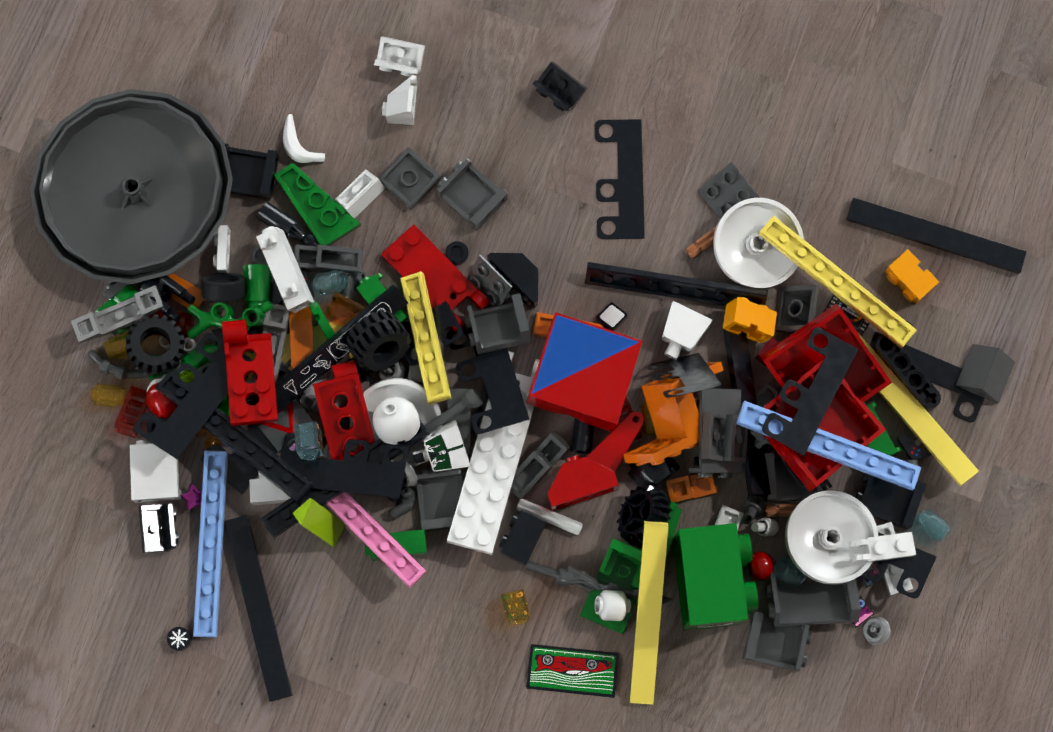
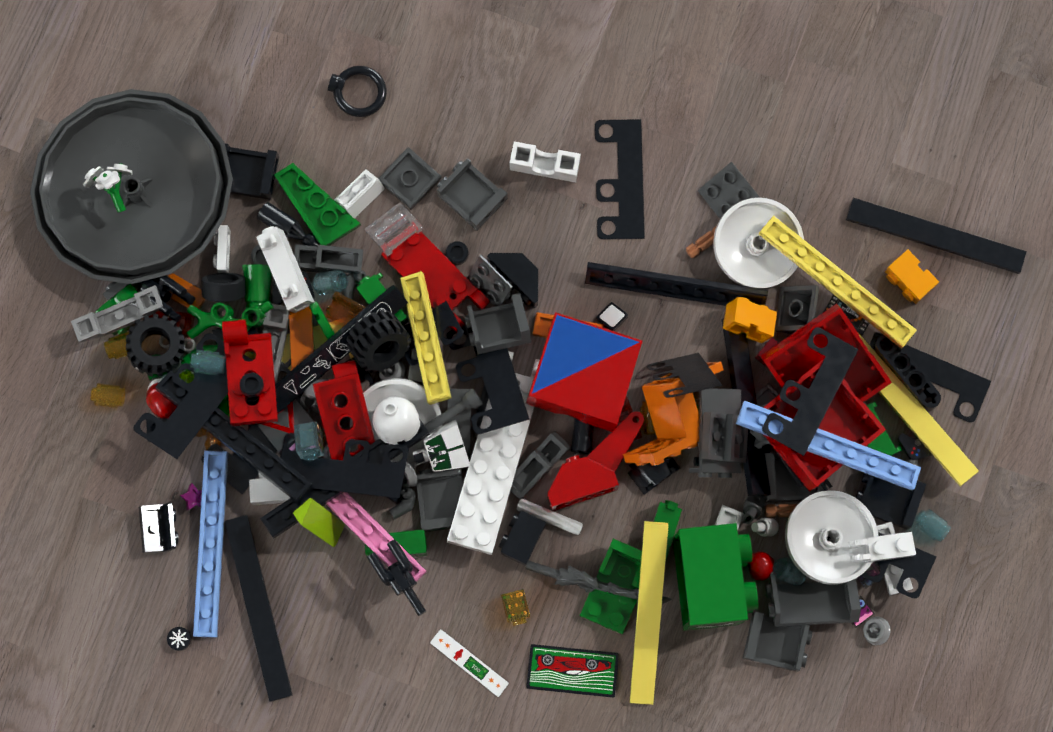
dark grey piece [88,350,148,380] -> none
clear red slope [114,386,148,439] -> none
white panel [130,440,182,503] -> none
white piece [283,114,325,163] -> none
white bracket [374,36,425,77] -> none
white slope [382,75,418,125] -> none
black bracket [533,62,588,111] -> none
white head [595,590,631,621] -> none
black gear [616,484,672,547] -> none
white torso [661,301,712,360] -> none
orange slope [666,473,718,503] -> none
dark grey slope [955,344,1015,404] -> none
none -> white plant [83,163,133,213]
none -> clear light blue brick [190,350,226,376]
none -> black tile [240,373,264,398]
none -> black piece [327,66,387,117]
none -> clear plate [365,202,424,257]
none -> black plant [367,539,426,616]
none -> white sticker [430,629,509,697]
none -> white arch [510,141,581,183]

